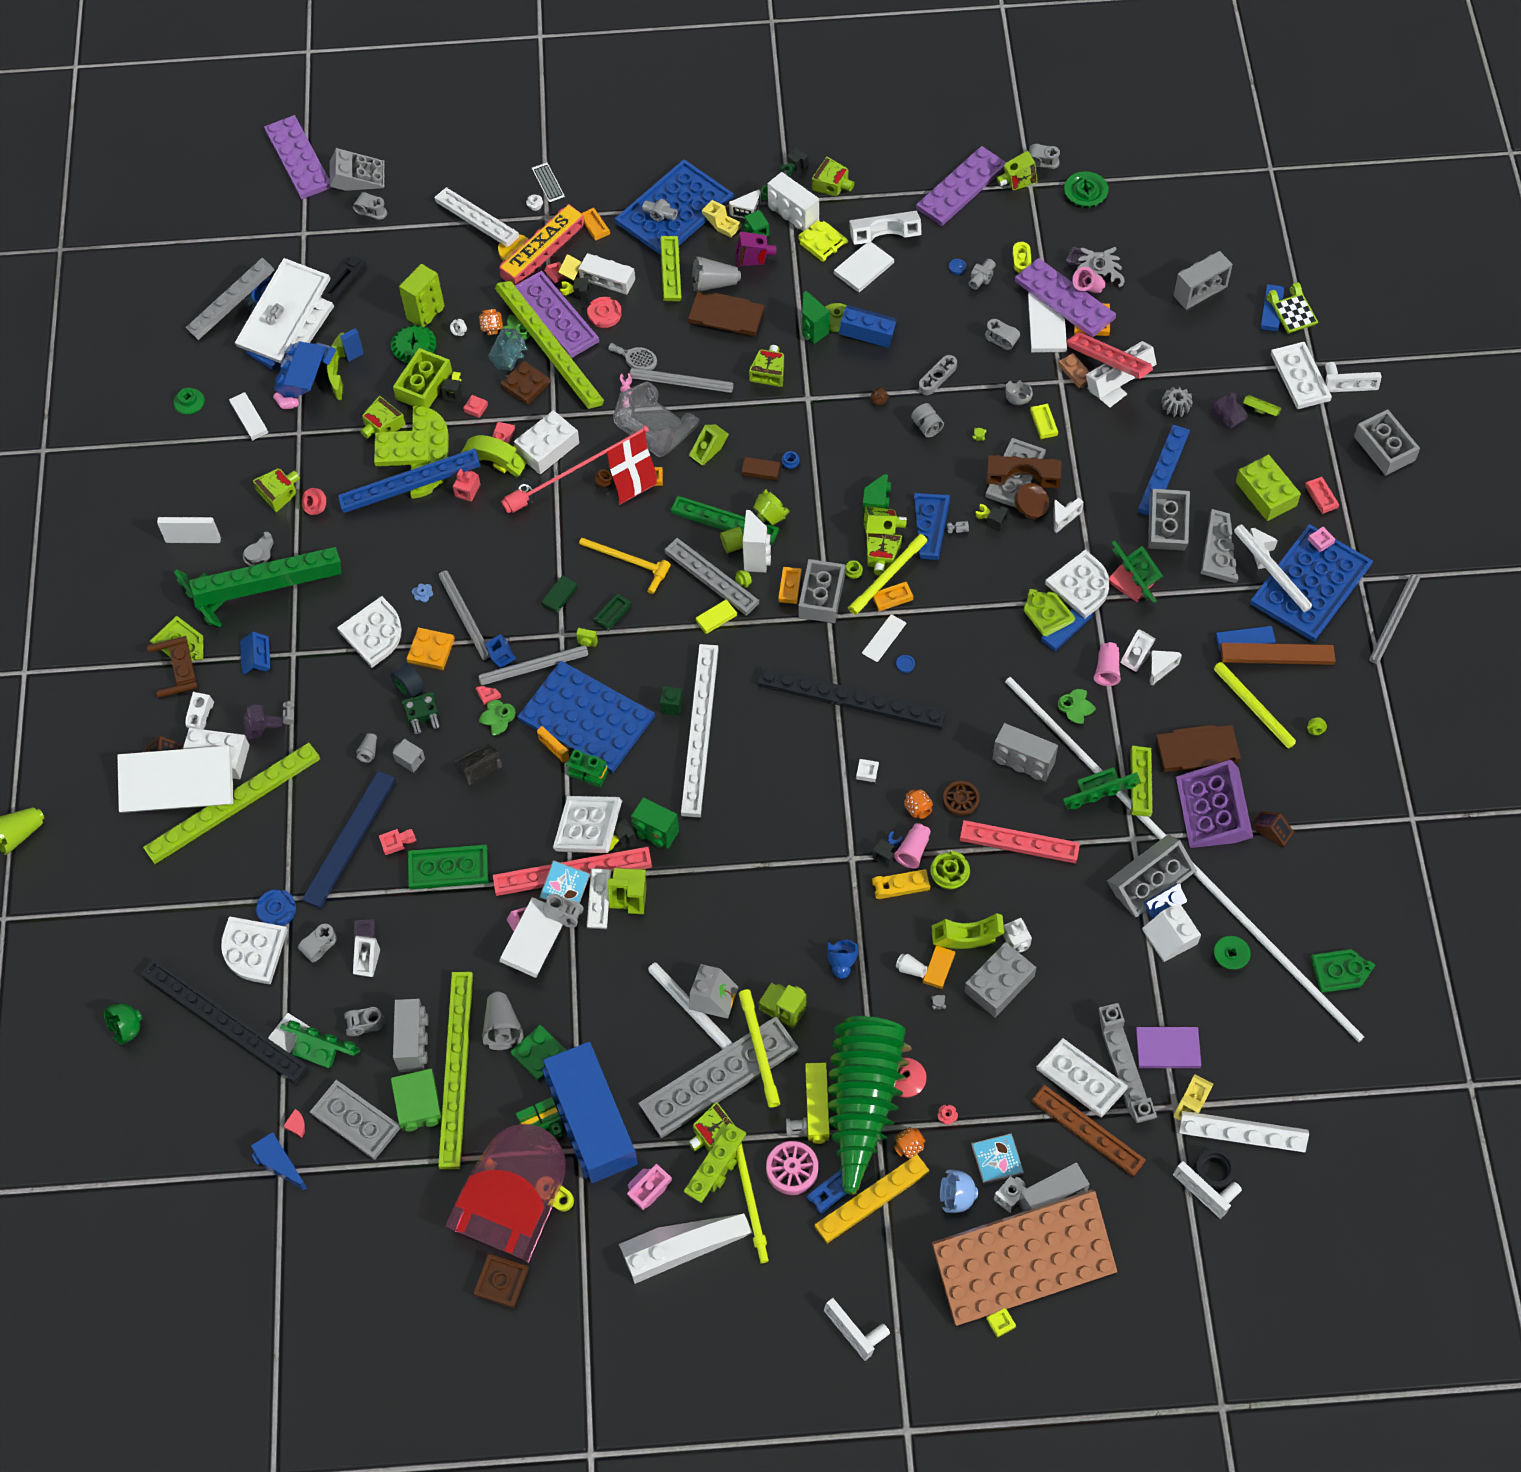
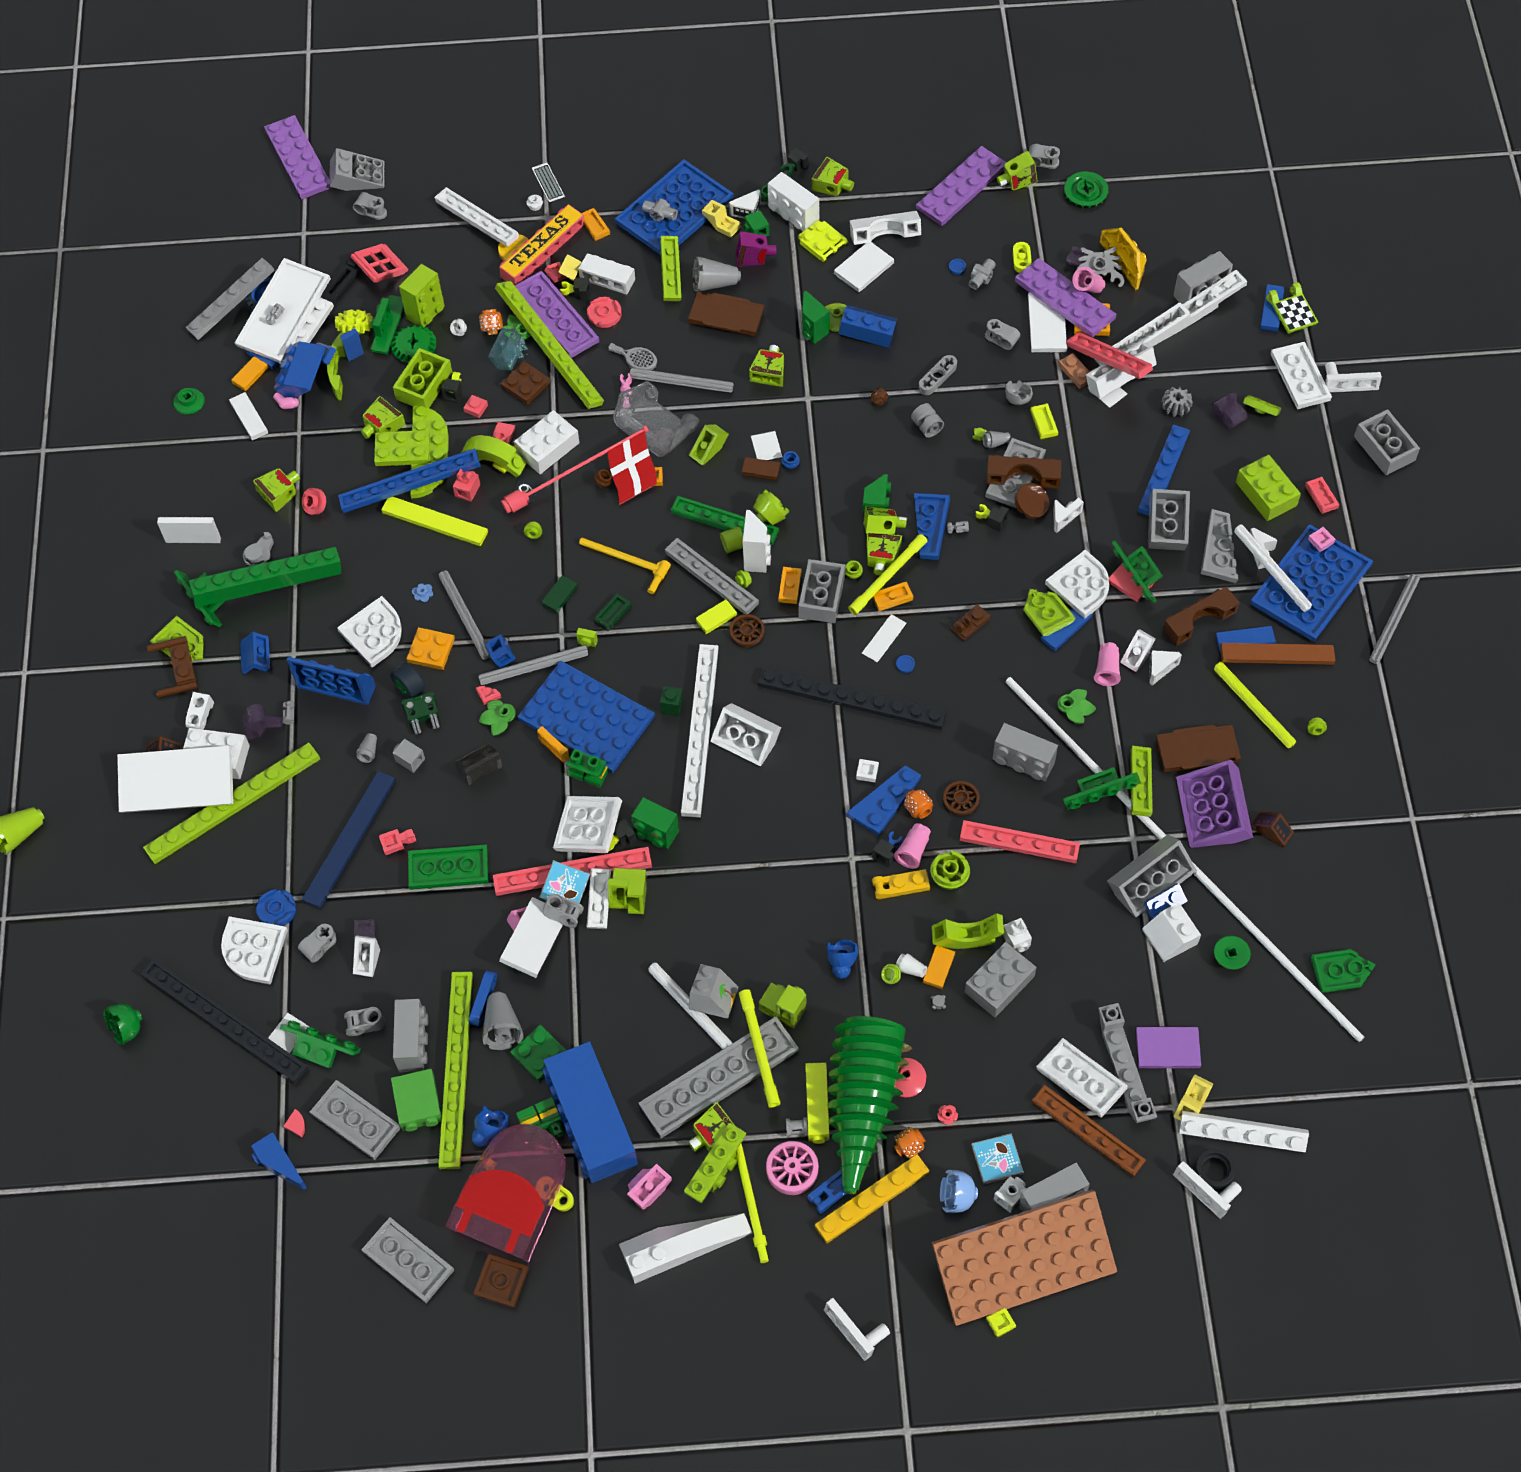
none -> light orange tile [231,357,268,391]
none -> blue slope [287,657,376,705]
none -> neon yellow gear [335,310,373,334]
none -> coral piece [351,244,408,283]
none -> light grey plate [362,1217,454,1303]
none -> green bracket [371,295,404,354]
none -> neon yellow tile [381,497,488,547]
none -> blue beam [469,970,497,1027]
none -> blue piece [472,1106,509,1147]
none -> lime plate [524,522,542,539]
none -> white slope [710,703,781,766]
none -> reddish brown wheel [730,614,765,647]
none -> white sticker [751,431,782,460]
none -> blue wing [846,765,922,836]
none -> lime plate [881,964,901,984]
none -> reddish brown plate [950,604,991,641]
none -> light grey cone [982,431,1010,449]
none -> white slope [1095,270,1247,366]
none -> yellow wedge [1100,228,1147,290]
none -> reddish brown arch [1163,586,1240,646]

